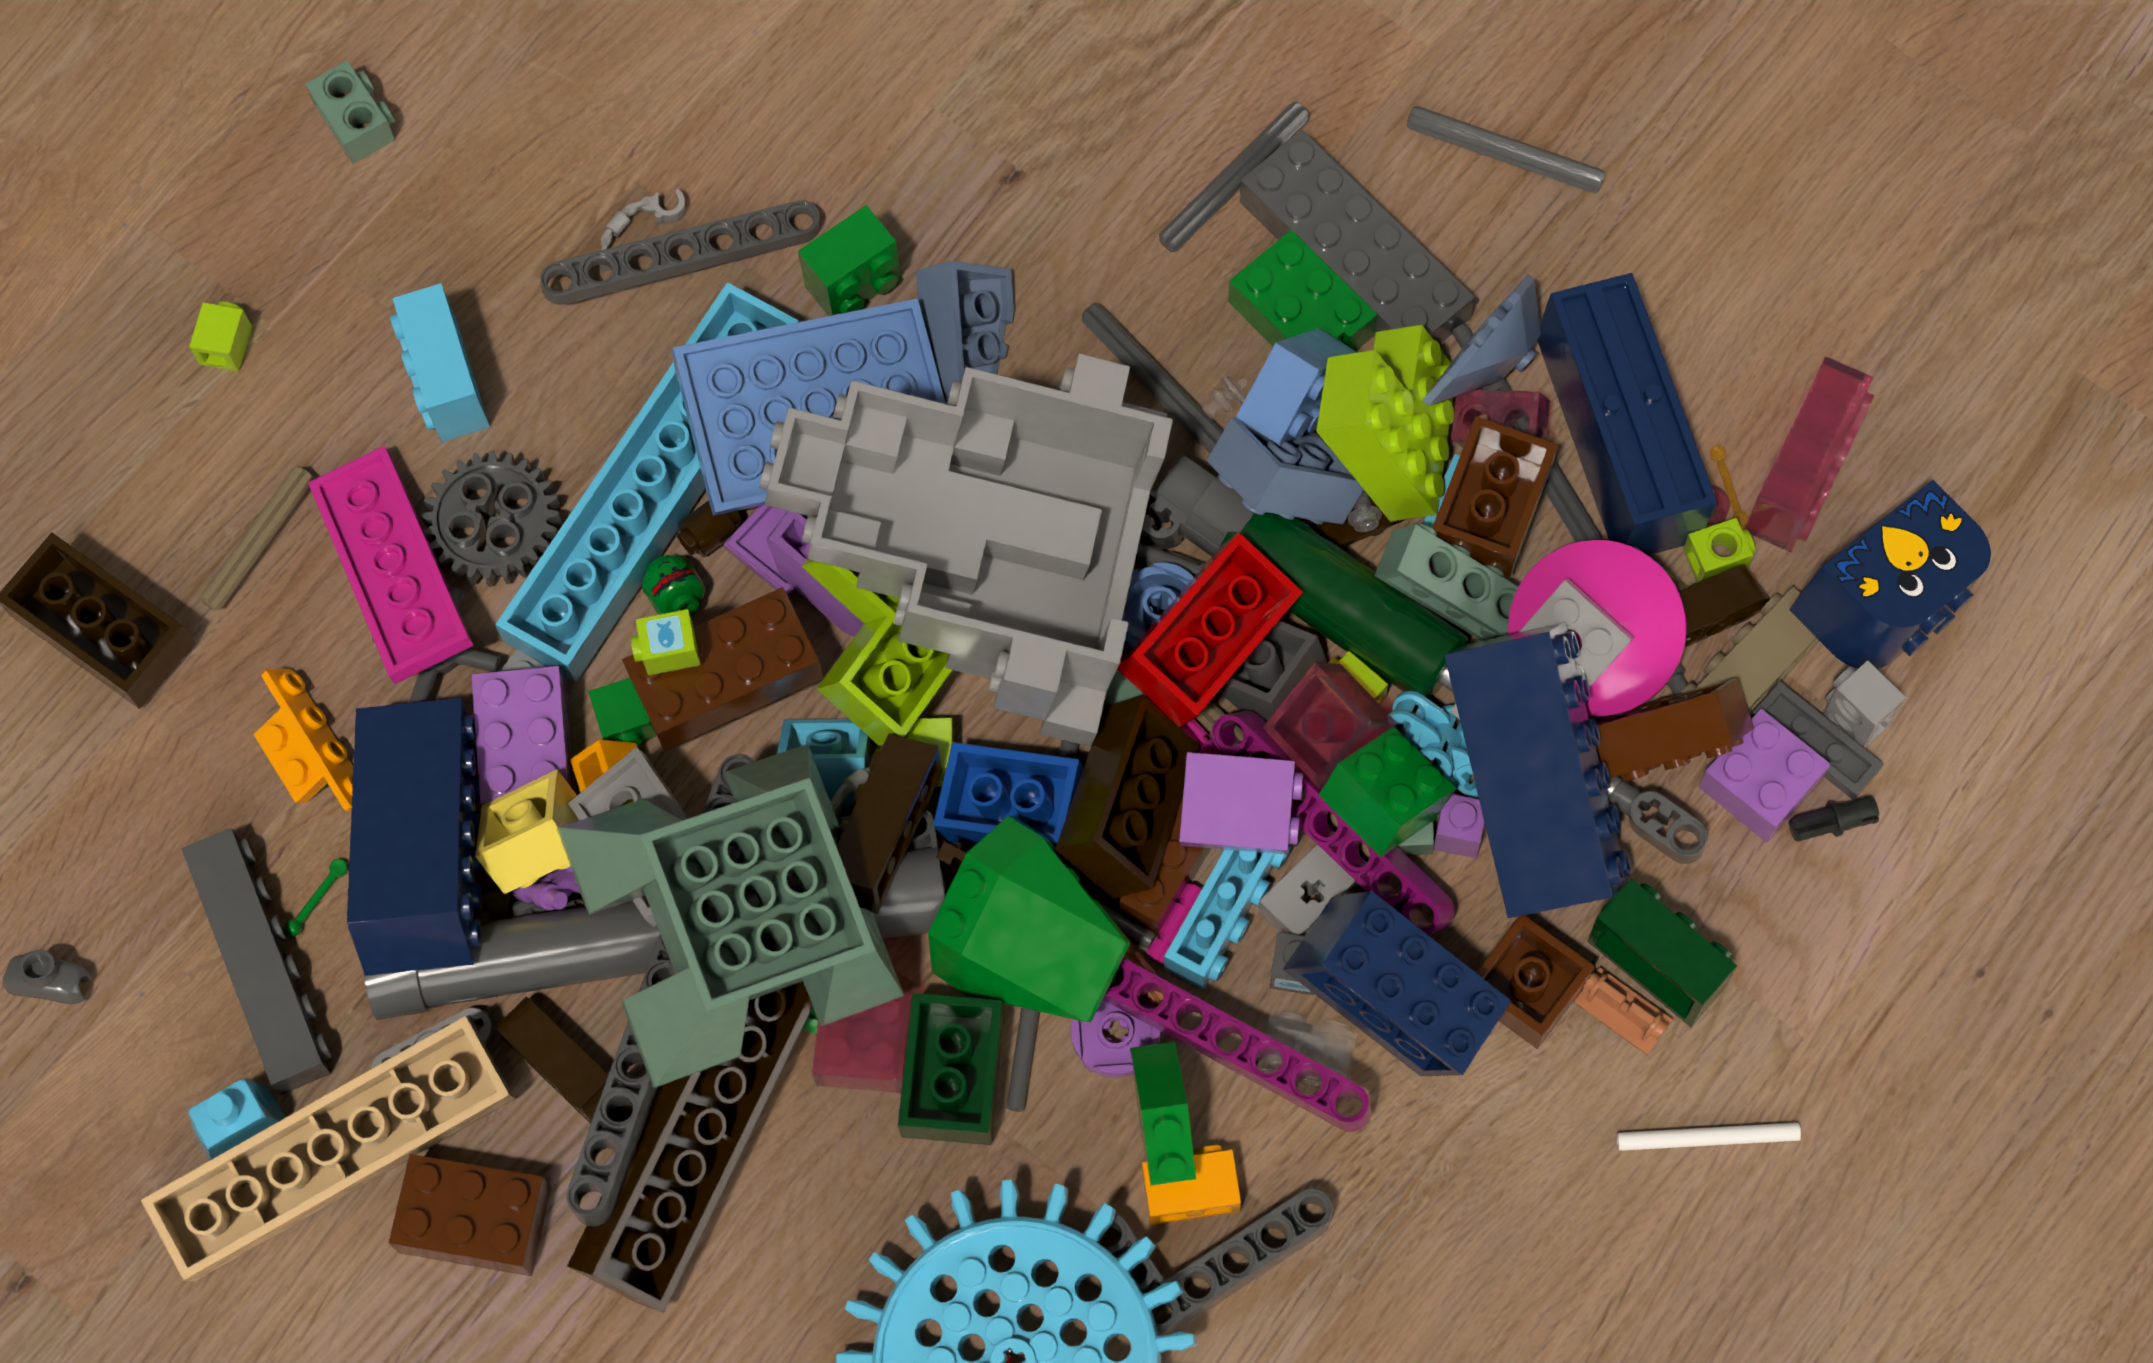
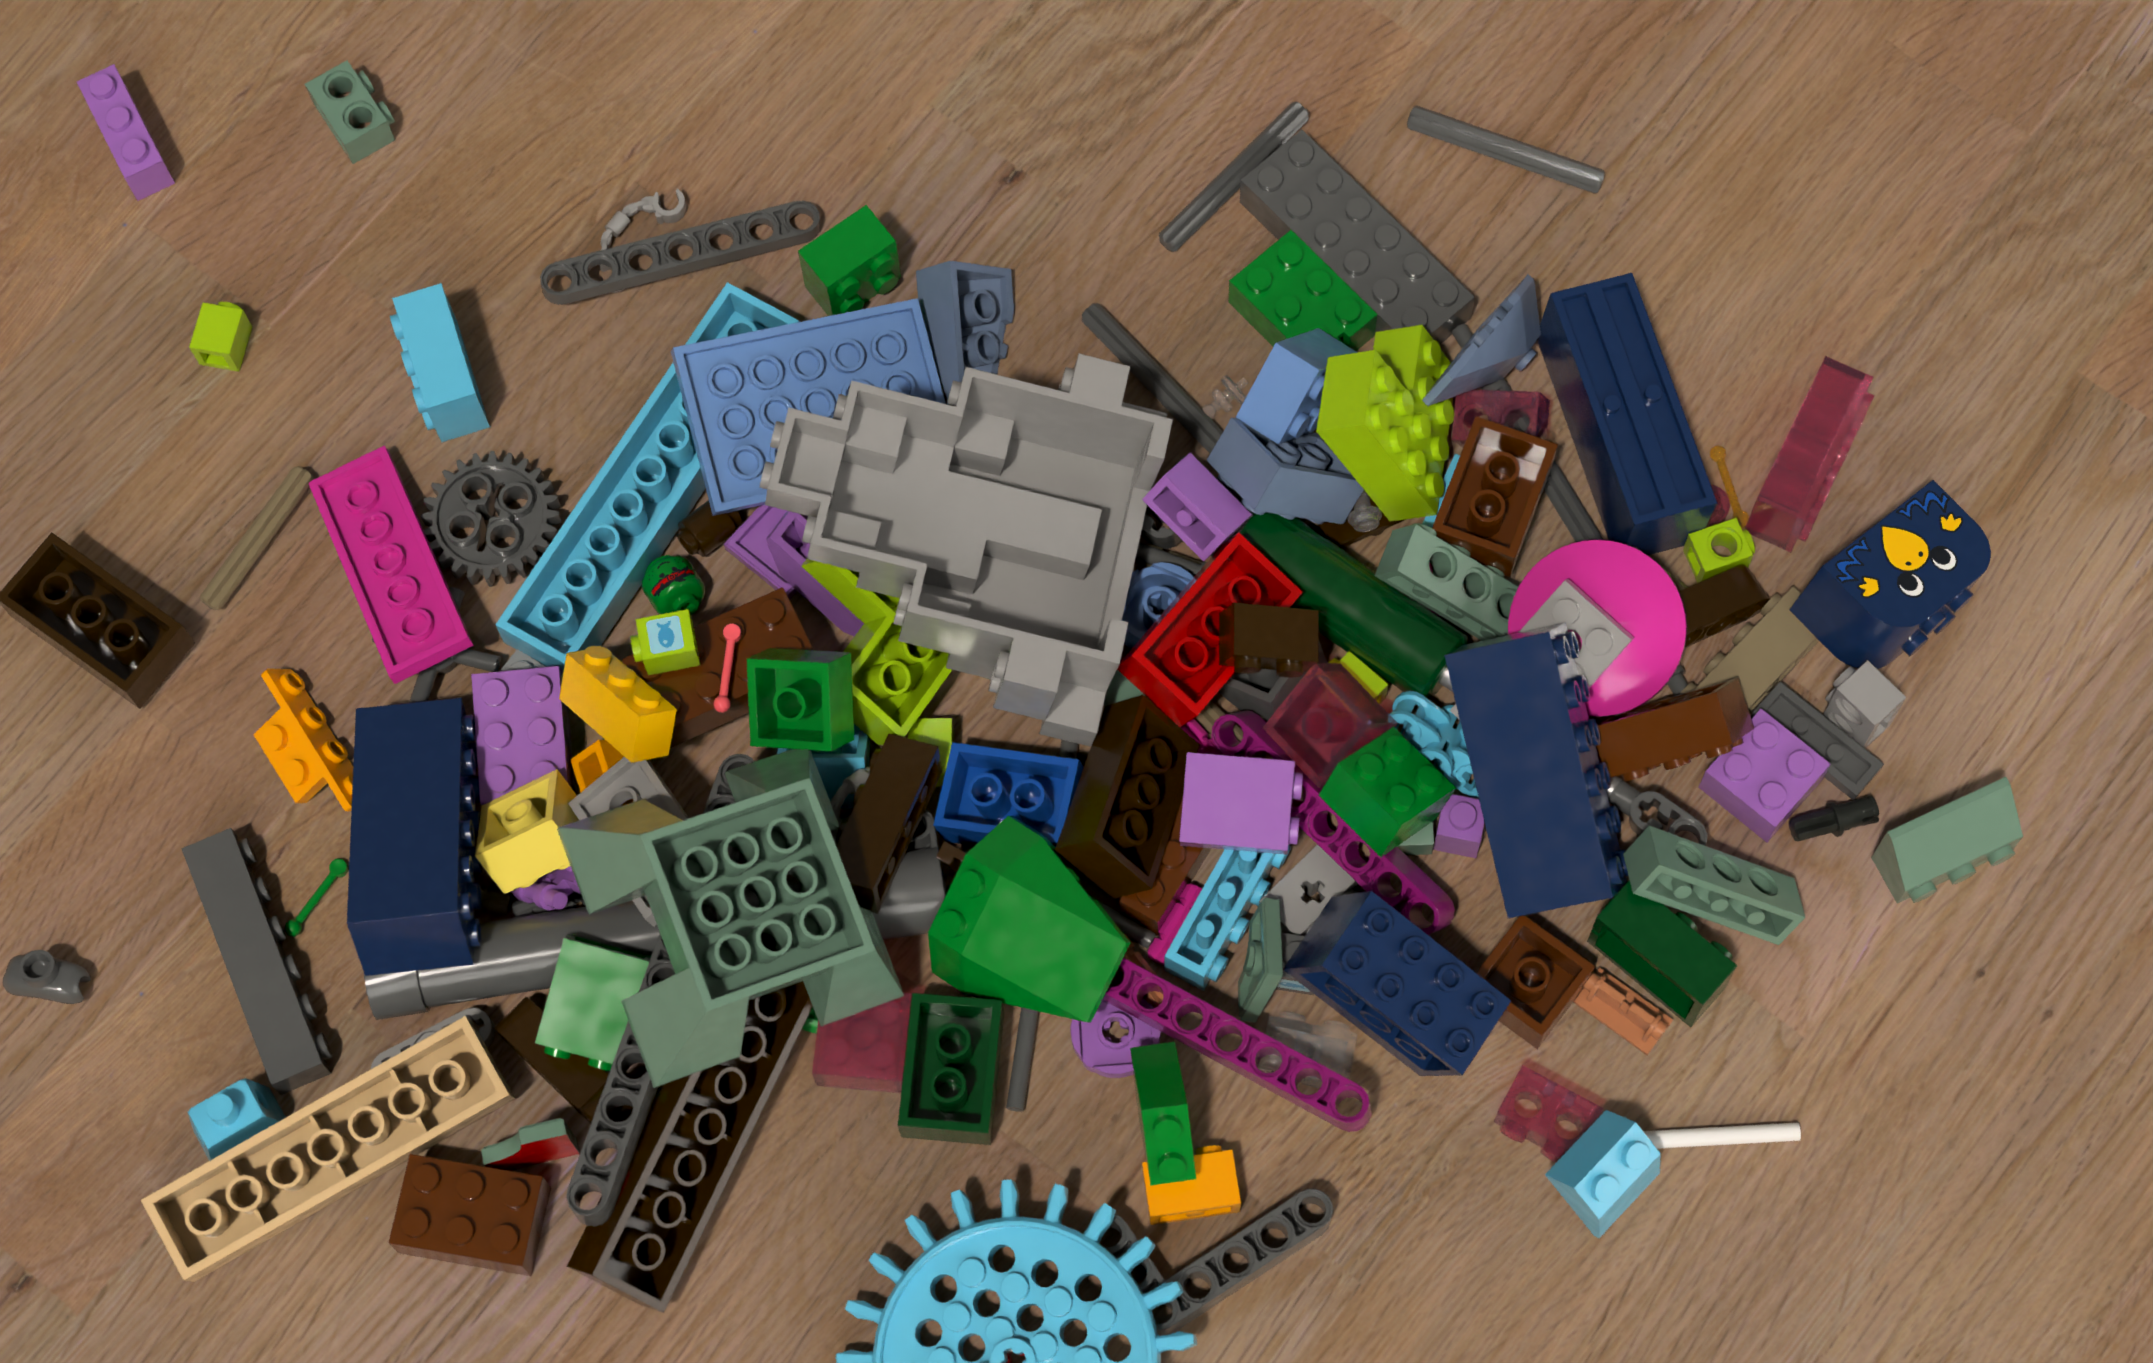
none -> medium lavender brick [77,64,175,201]
none -> tile [481,1118,580,1171]
none -> brick [535,933,651,1071]
none -> yellow brick [559,646,677,763]
none -> coral hinge [713,624,742,713]
none -> green brick [747,648,854,752]
none -> medium lavender brick [1142,453,1252,562]
none -> dark brown brick [1219,602,1318,678]
none -> sand green tile [1238,897,1283,1022]
none -> clear pink brick [1494,1065,1604,1162]
none -> medium azure slope [1545,1110,1661,1238]
none -> sand green brick [1623,826,1806,945]
none -> sand green slope [1871,777,2023,904]

